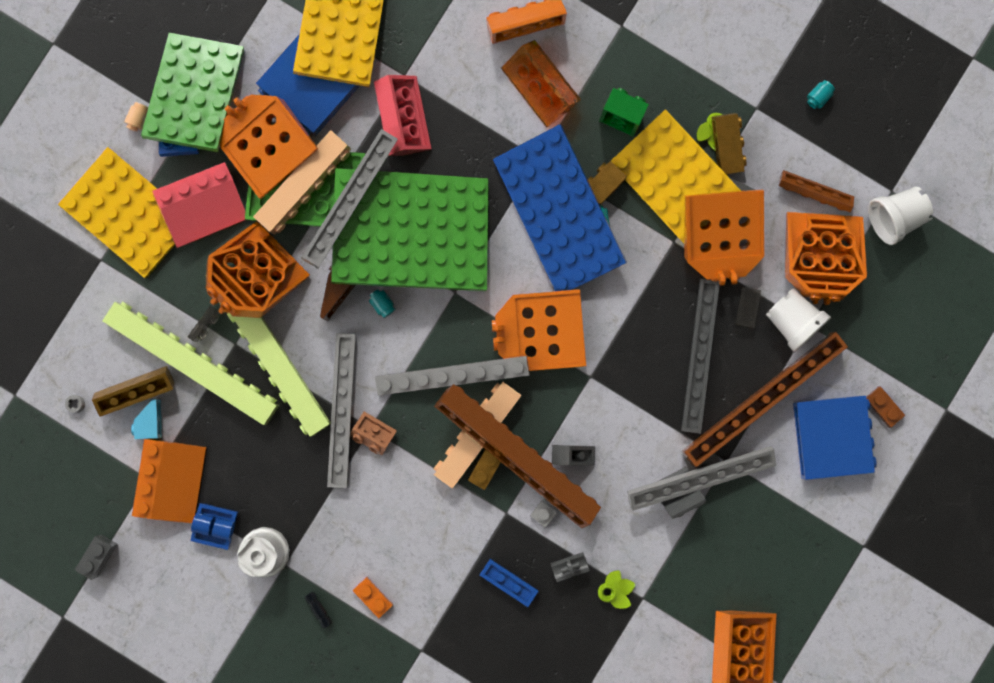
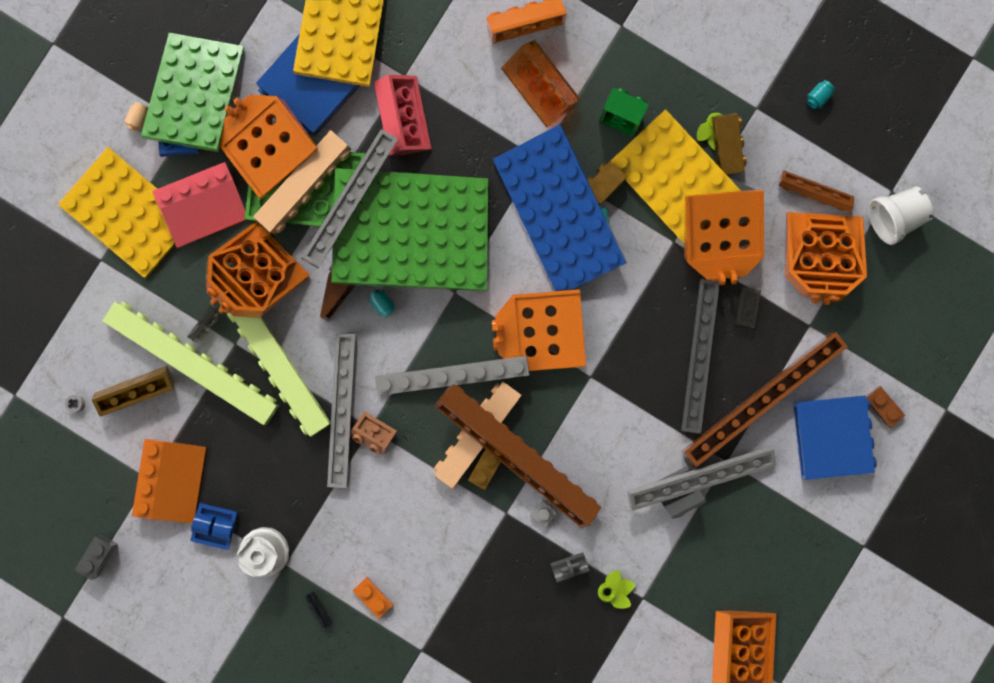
medium azure slope [131,399,162,439] -> none
blue plate [480,558,538,607] -> none
dark grey slope [552,445,595,465] -> none
white piece [766,288,831,352] -> none

